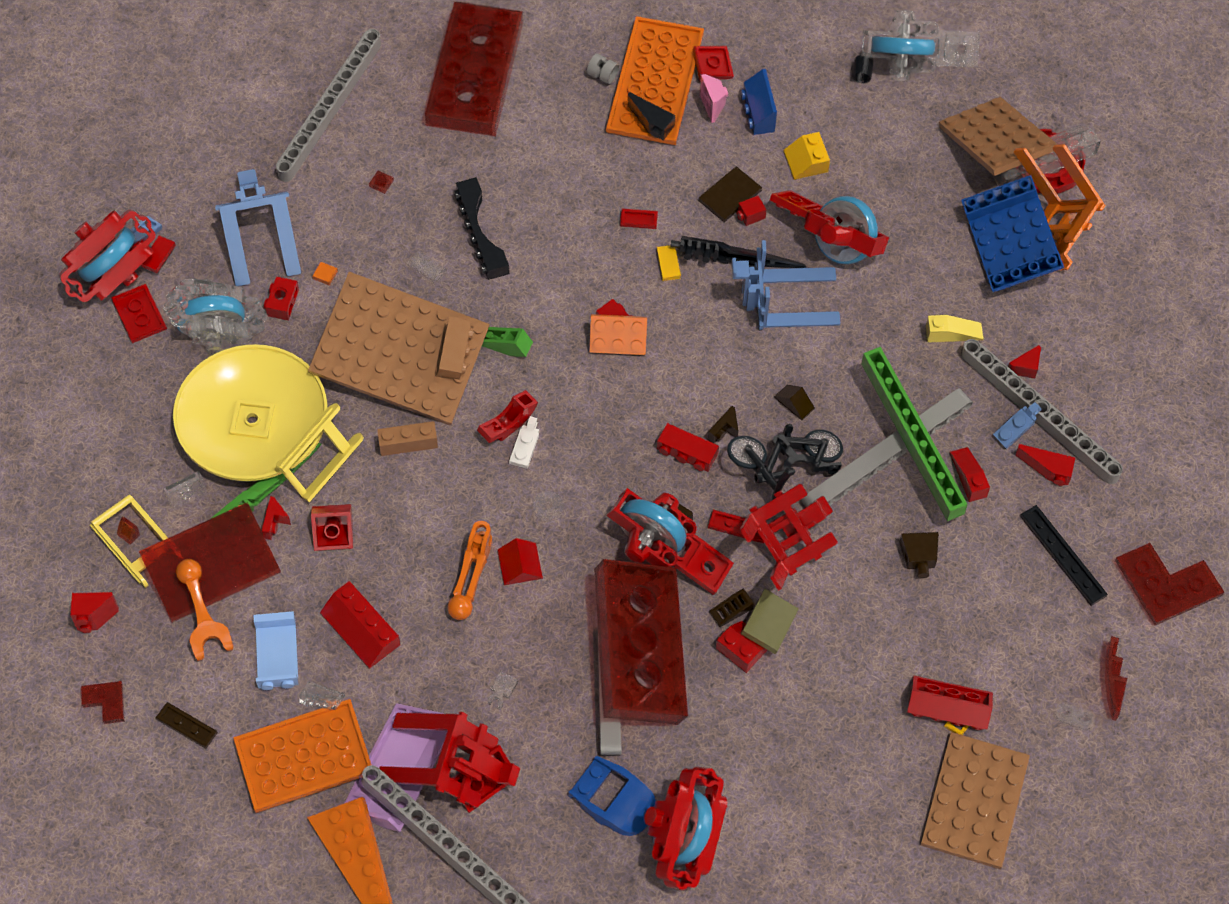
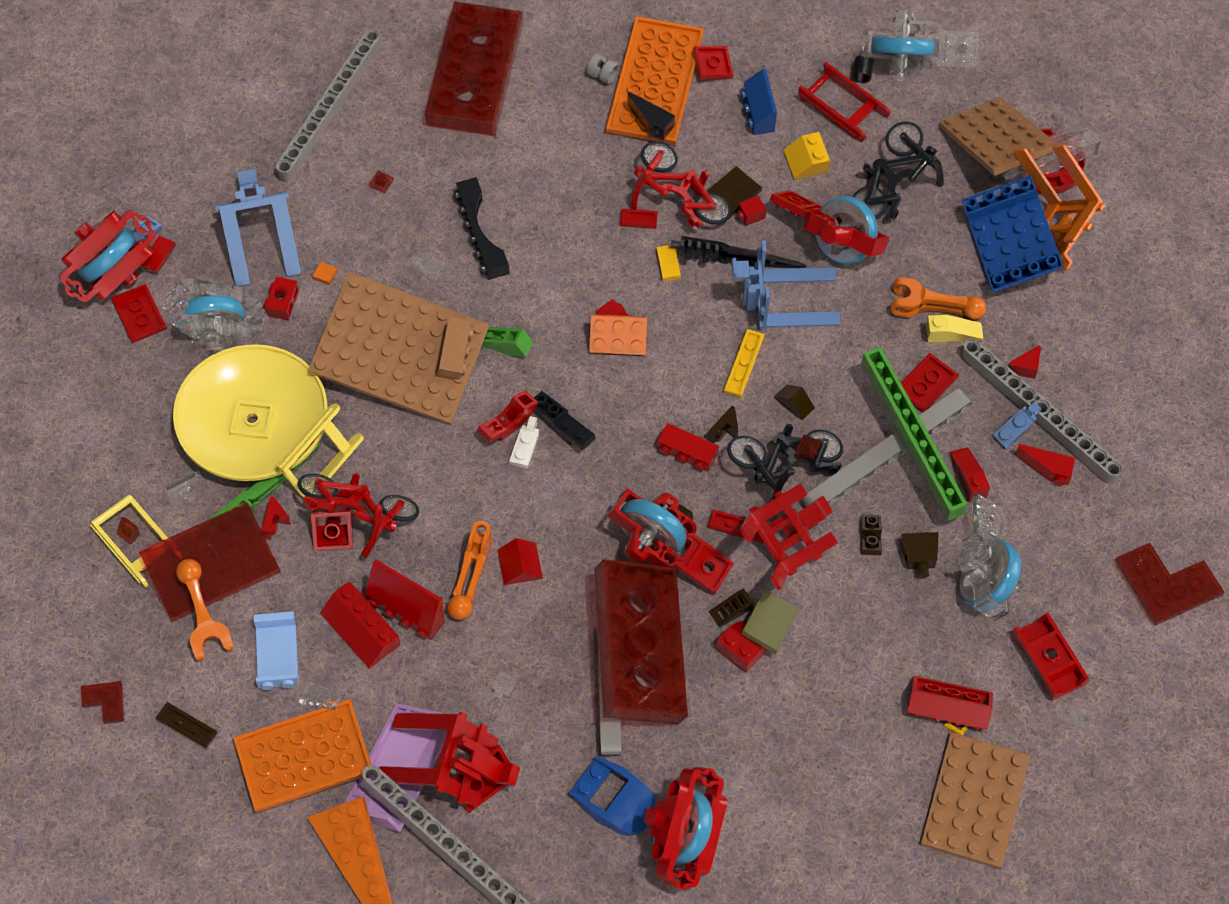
red slope [70,592,119,633] -> none
medium nougat brick [377,421,438,456] -> none
bright pink slope [700,74,728,123] -> none
black tile [1020,505,1108,606] -> none
clear red slope [1105,636,1127,721] -> none
none -> red piece [297,473,419,558]
none -> red slope [365,559,445,641]
none -> black slope [534,391,596,450]
none -> red piece [630,141,731,229]
none -> yellow tile [723,329,765,398]
none -> clear red tile [795,434,822,460]
none -> red piece [798,61,890,142]
none -> black piece [852,121,944,222]
none -> dark brown slope [861,515,882,555]
none -> orange piece [891,277,986,320]
none -> red tile [901,353,959,413]
none -> clear piece [956,494,1024,621]
none -> red piece [1012,612,1090,701]

